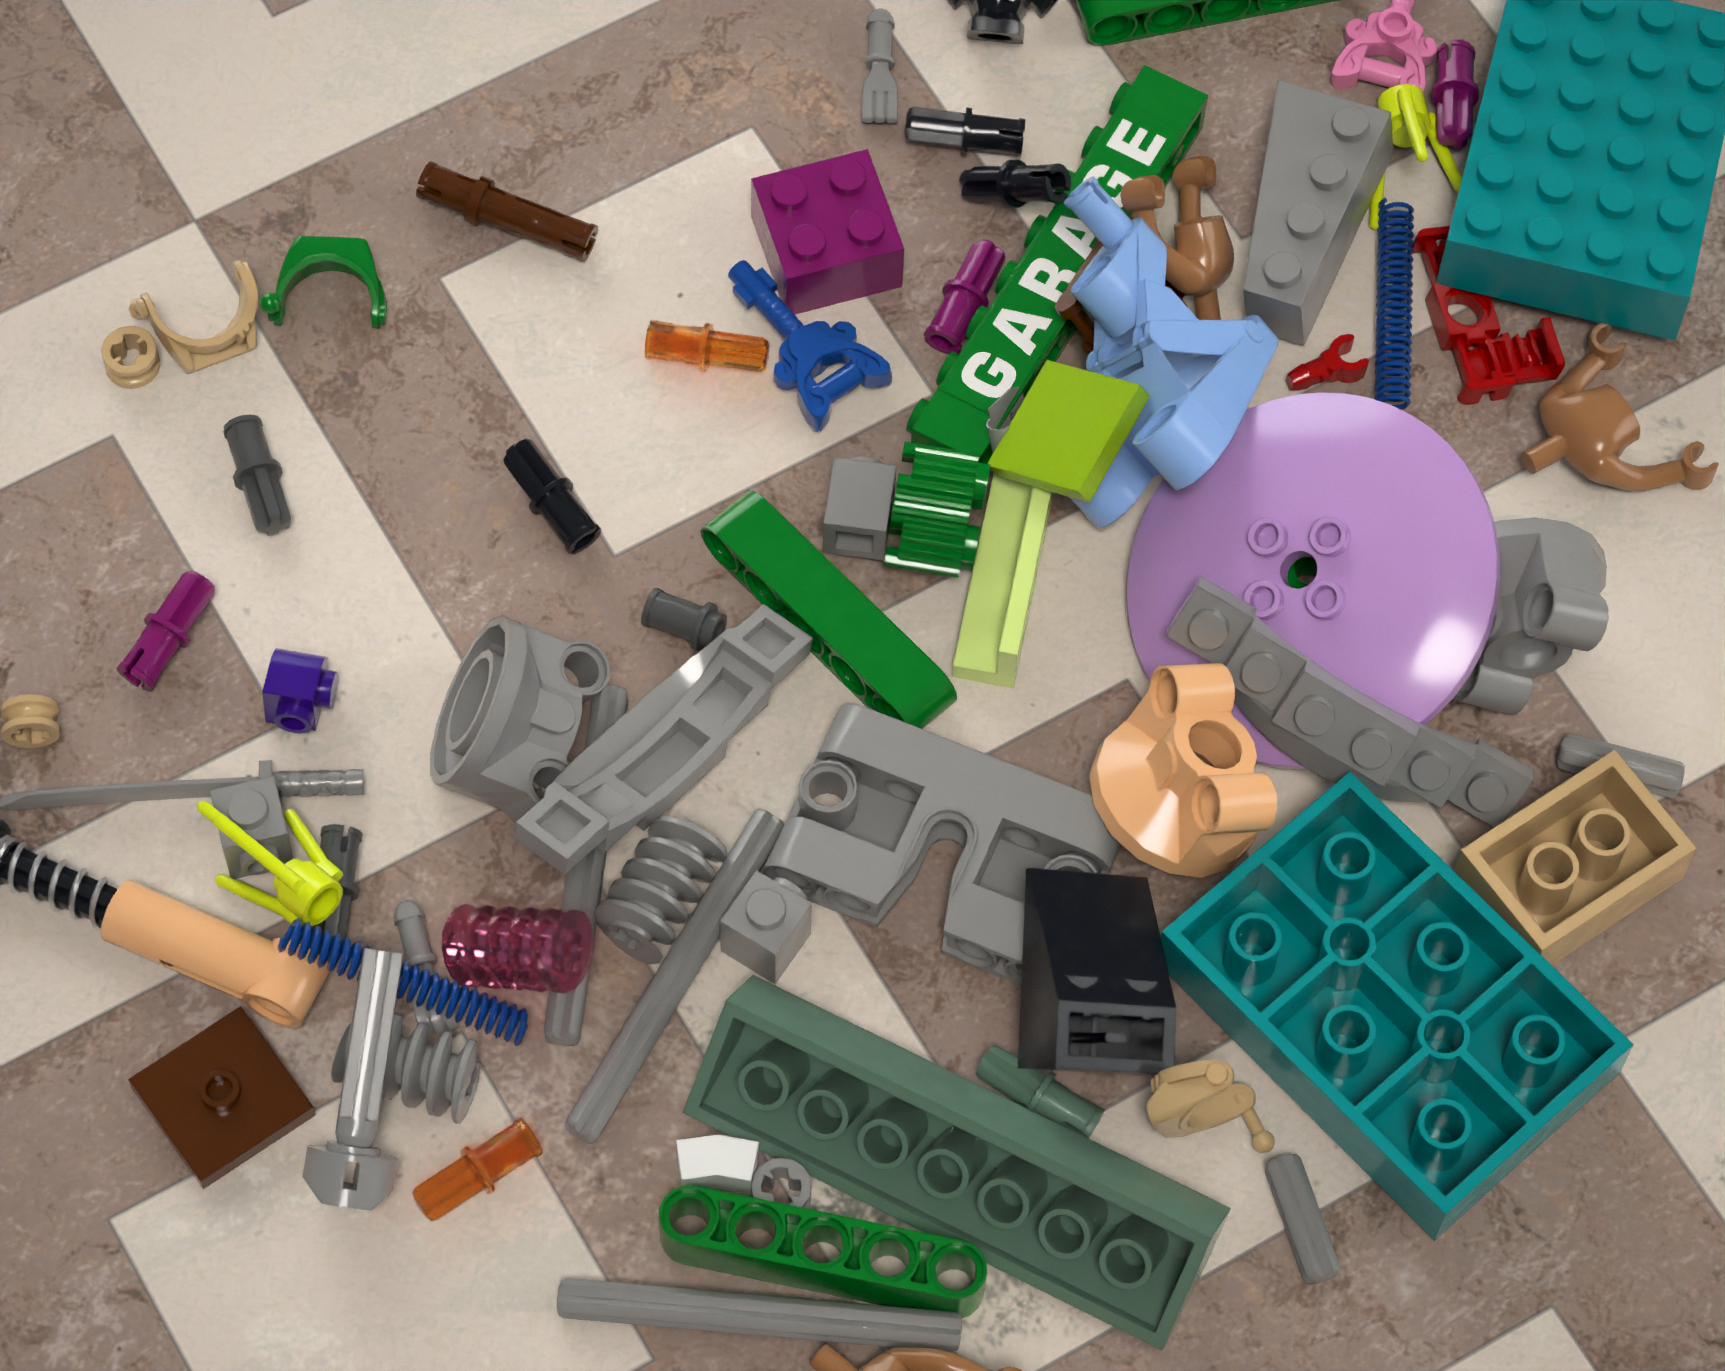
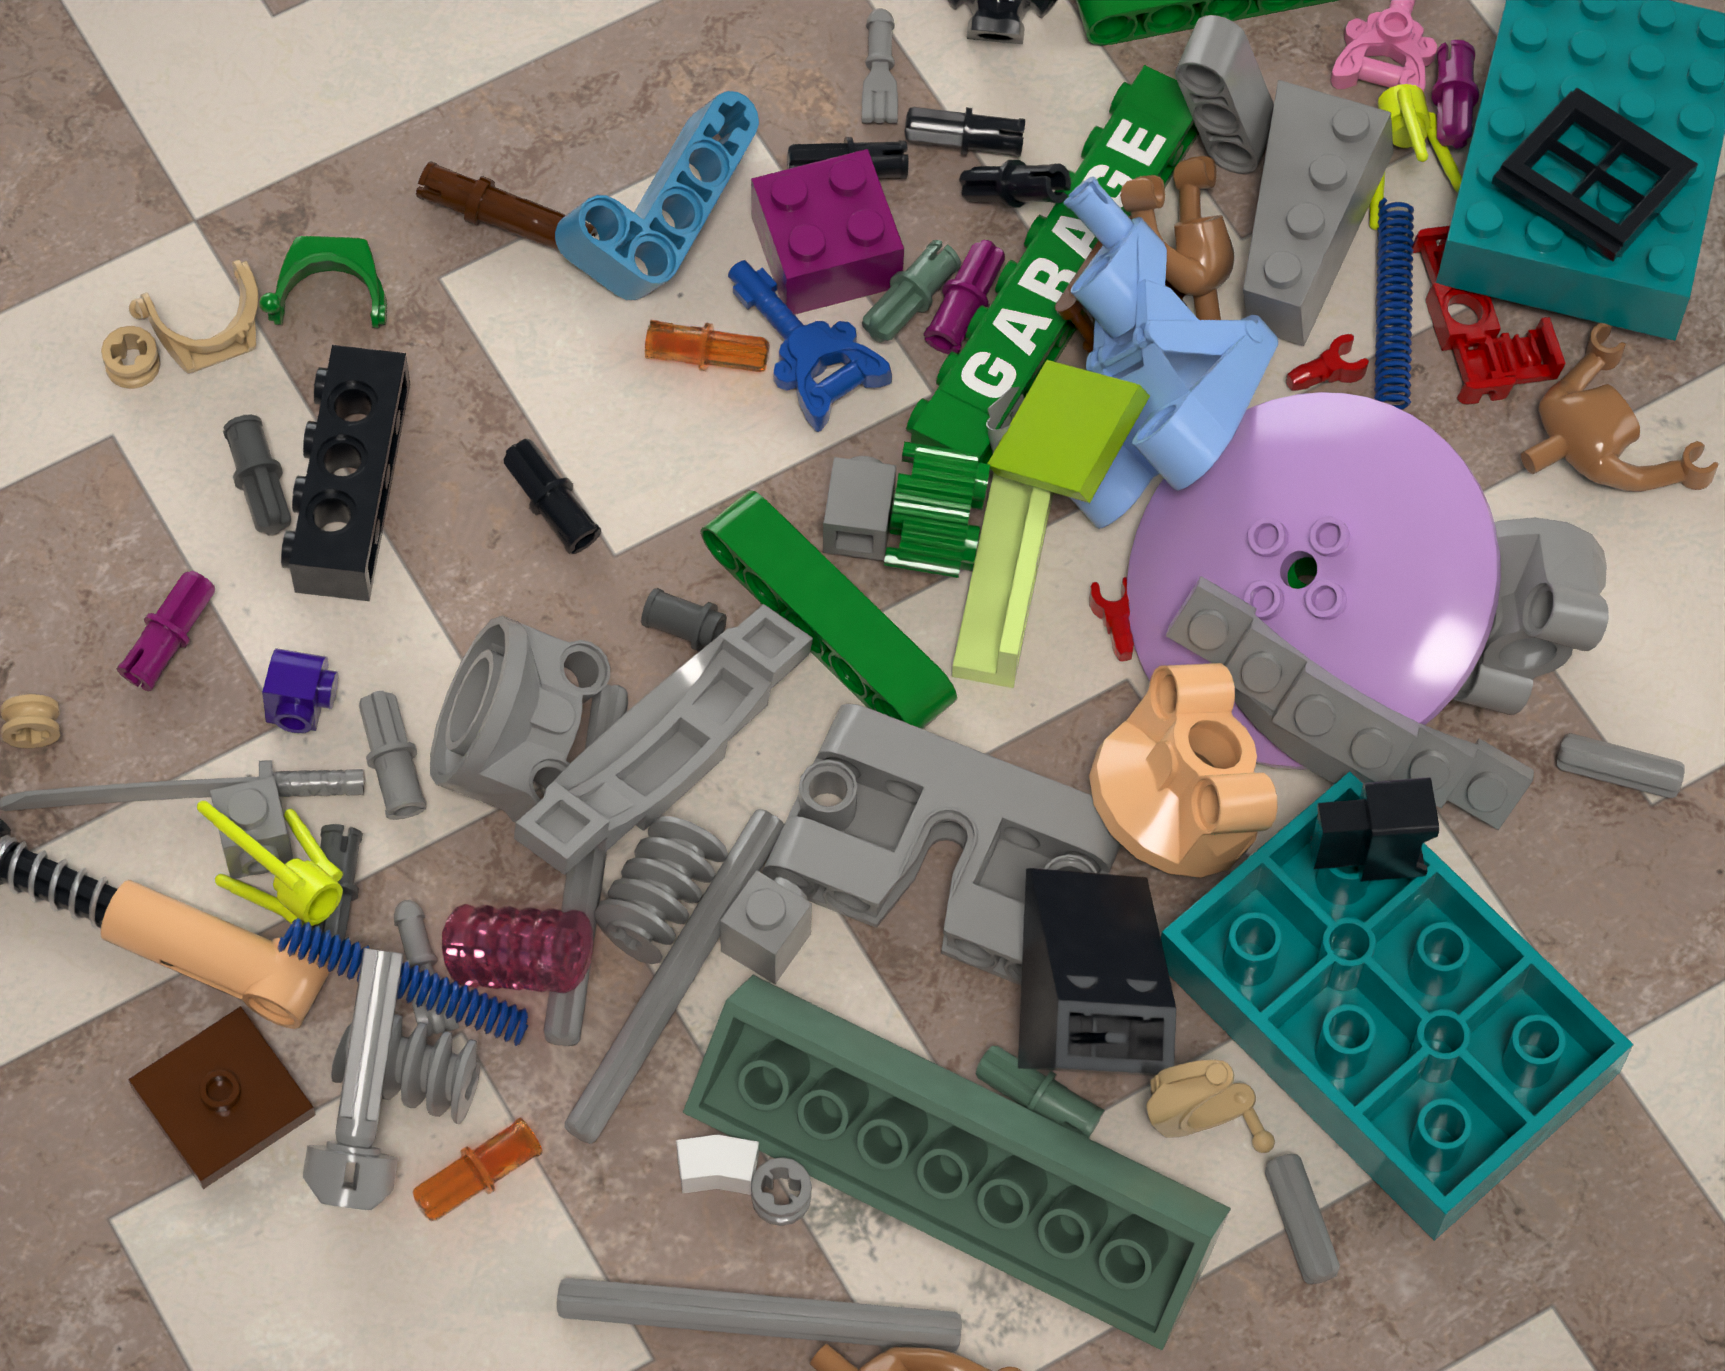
green beam [659,1186,987,1319] -> none
tan brick [1453,749,1697,966] -> none
none -> black brick [281,345,410,601]
none -> light grey axle [359,691,426,820]
none -> dark azure beam [555,91,759,300]
none -> black axle [787,137,909,179]
none -> sand green axle [862,240,961,342]
none -> red piece [1089,577,1134,661]
none -> light grey beam [1175,15,1274,174]
none -> black piece [1309,777,1439,882]
none -> black piece [1492,88,1698,262]

